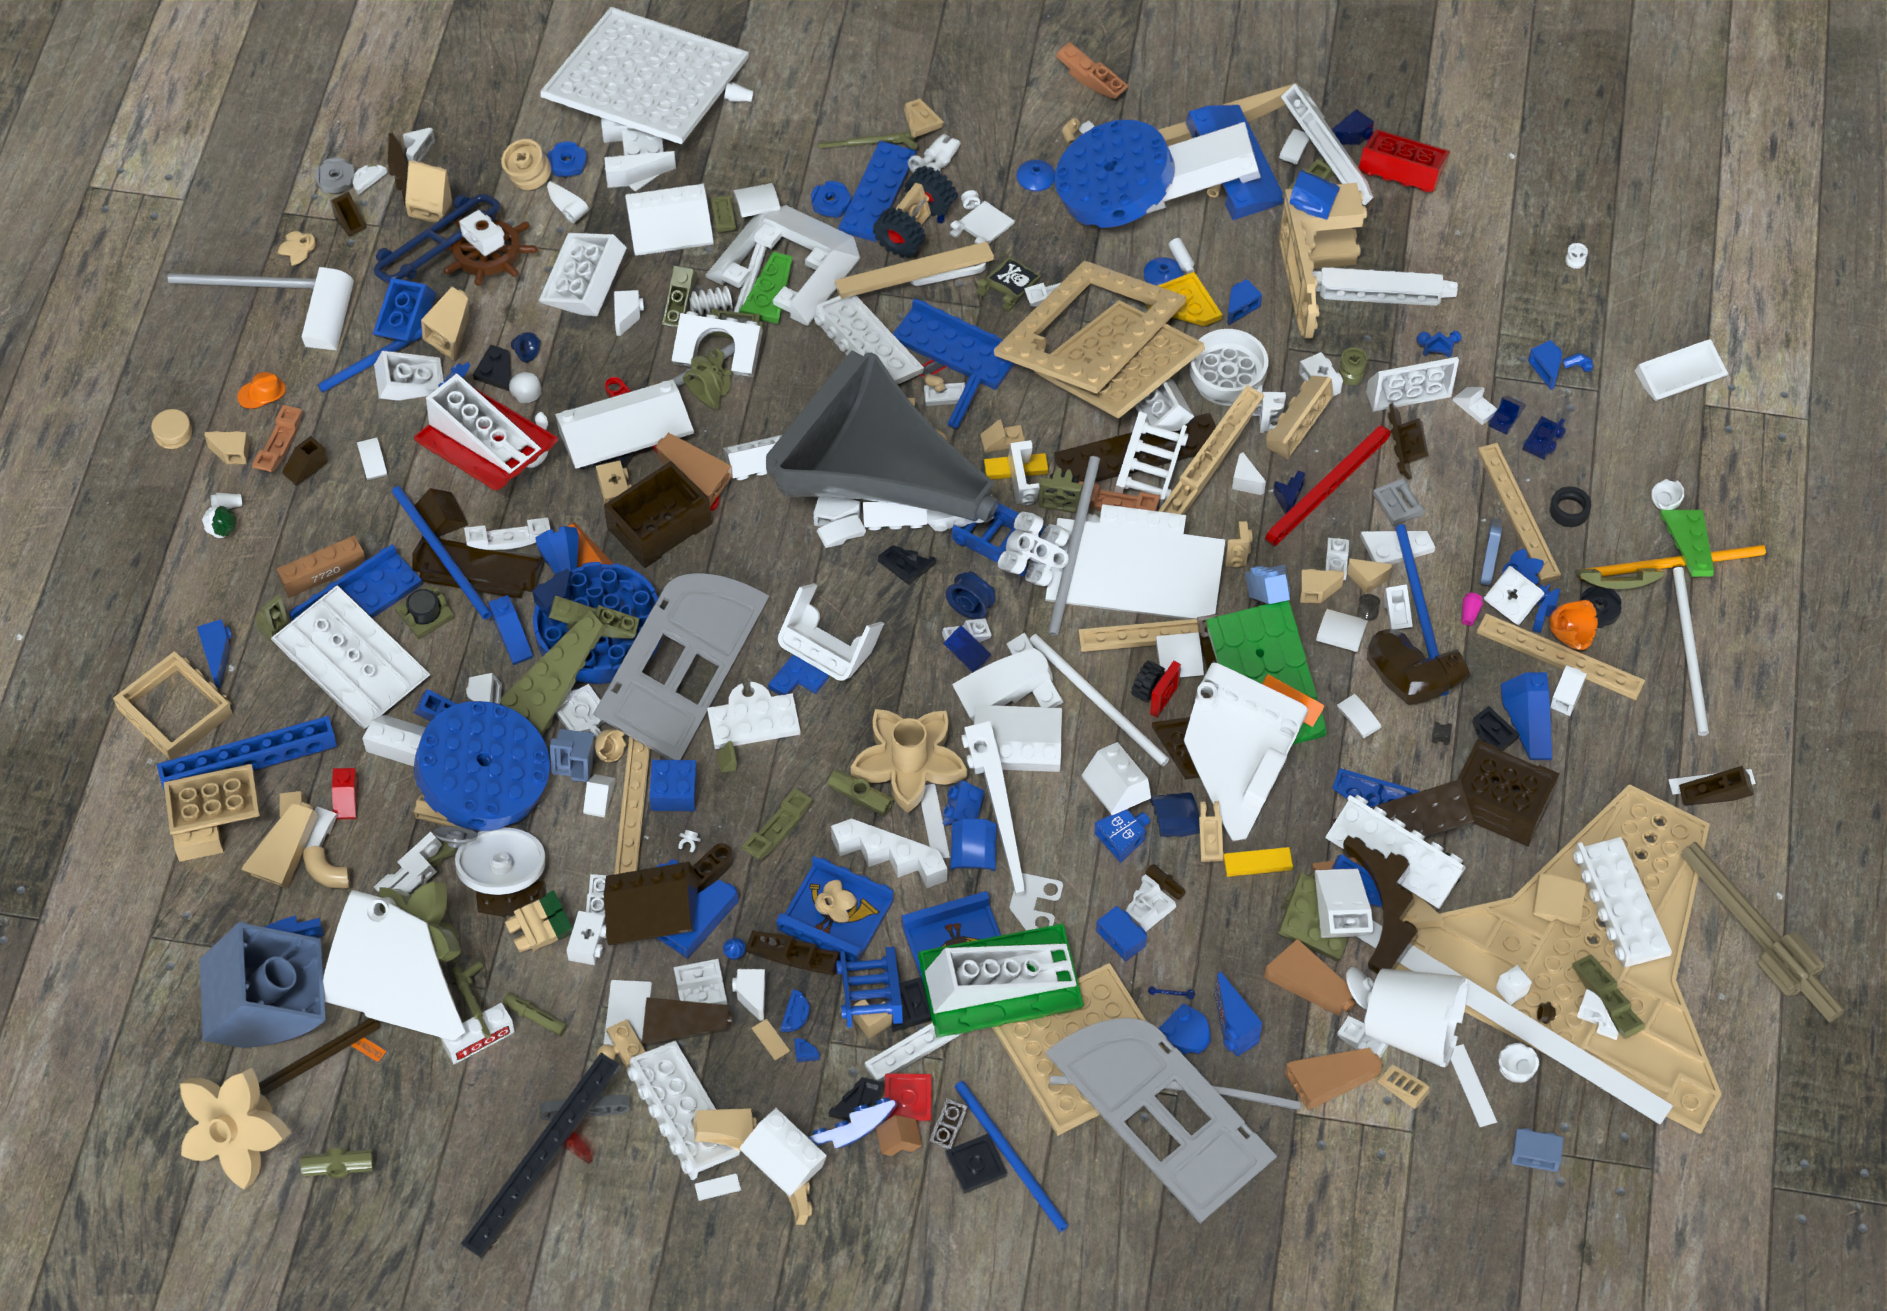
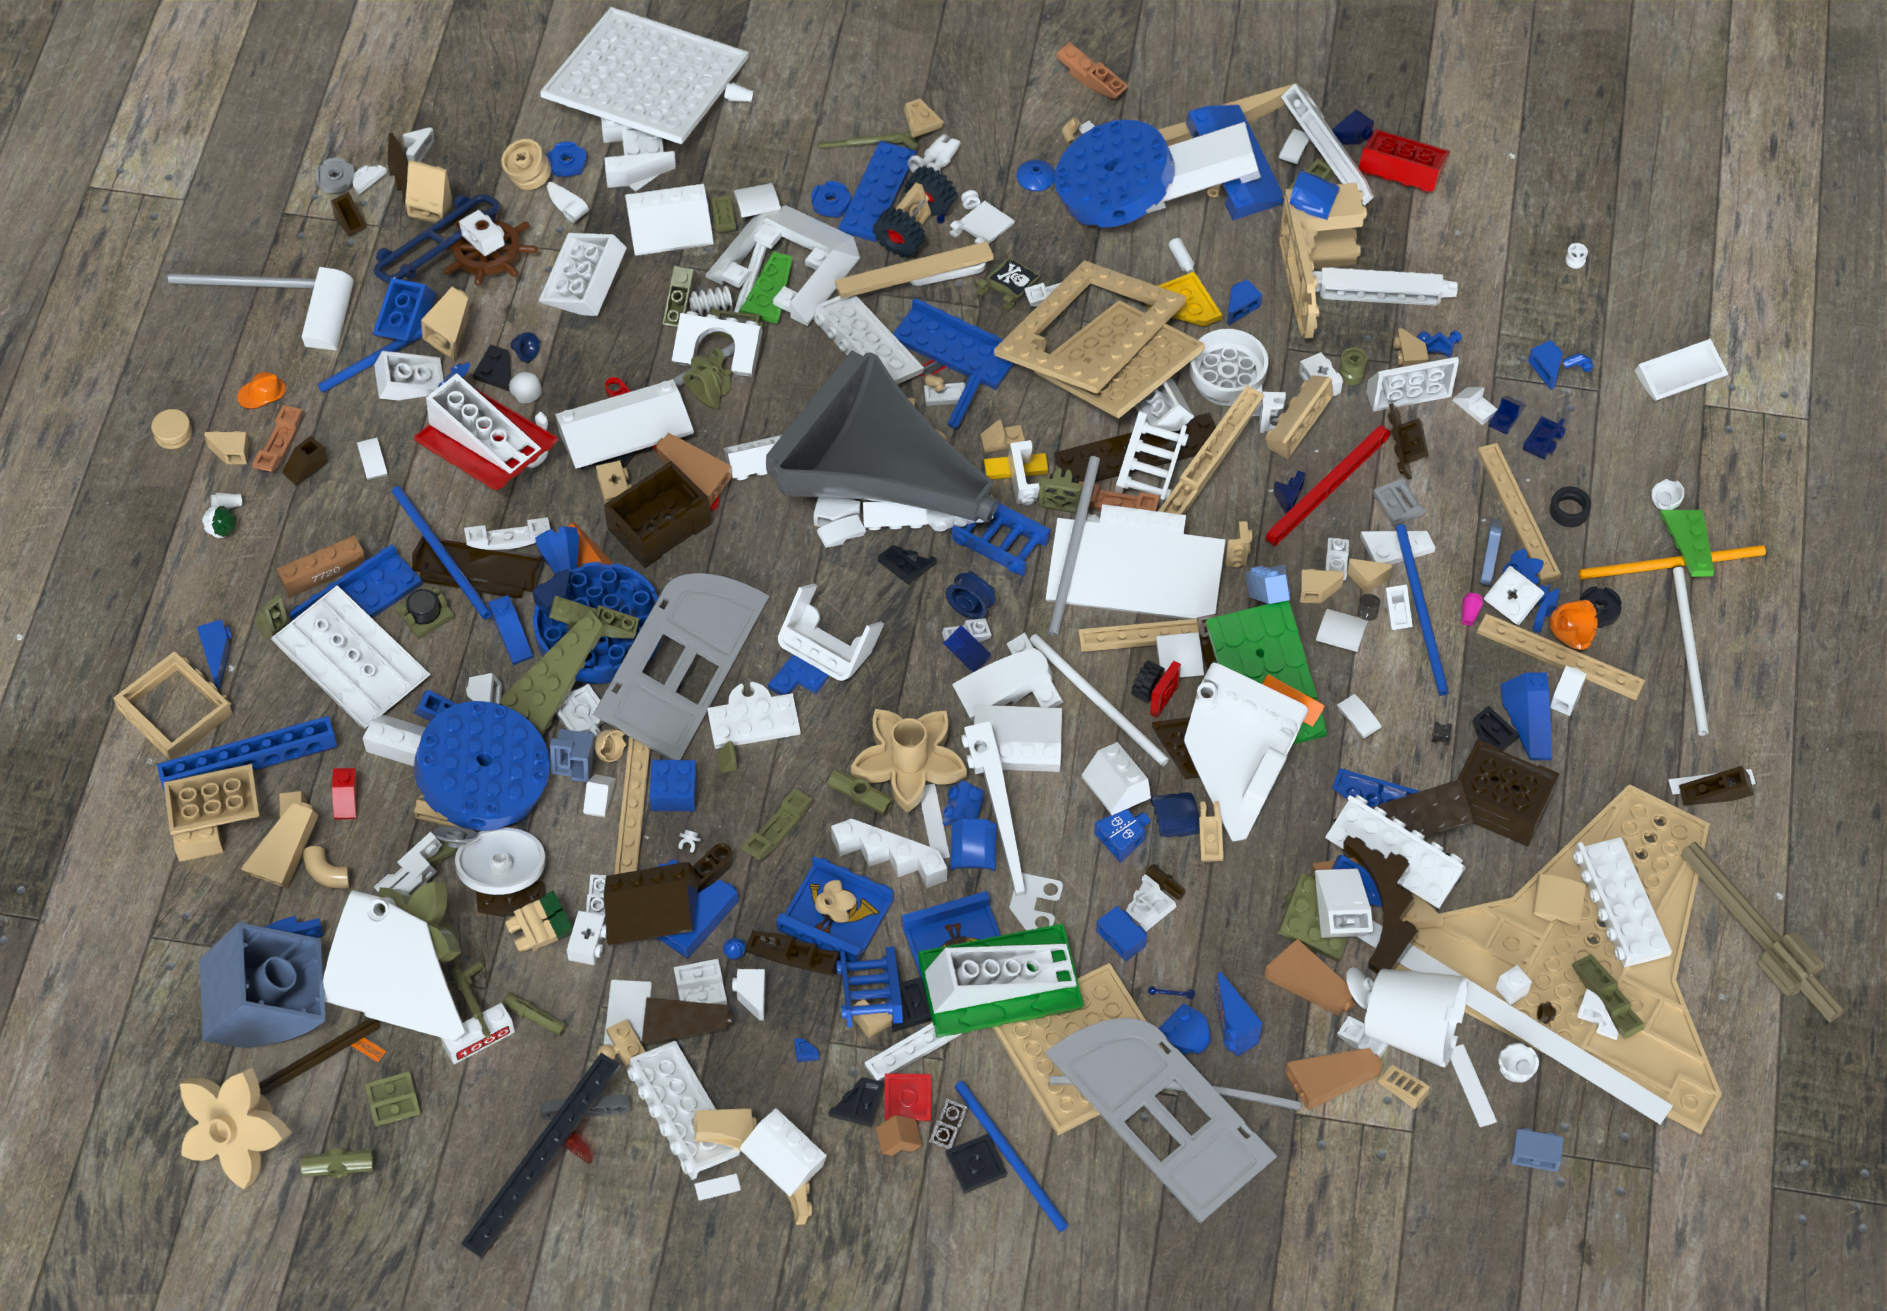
tan plate [278,231,316,266] -> none
white slope [305,806,338,848] -> none
dark brown slope [415,488,468,538] -> none
white slope [614,290,644,336] -> none
tan sticker [752,1019,790,1060] -> none
blue plate [780,989,810,1032] -> none
slope [808,1097,898,1149] -> none
white piece [998,512,1069,586] -> none
blue dish [1143,257,1183,286] -> none
yellow tile [1223,847,1293,877] -> none
white slope [1232,452,1266,495] -> none
dark brown piece [1367,629,1470,704] -> none
olive slope [1575,568,1664,589] -> none
none -> olive slope [365,1071,421,1127]
none -> tan slope [1393,328,1429,367]

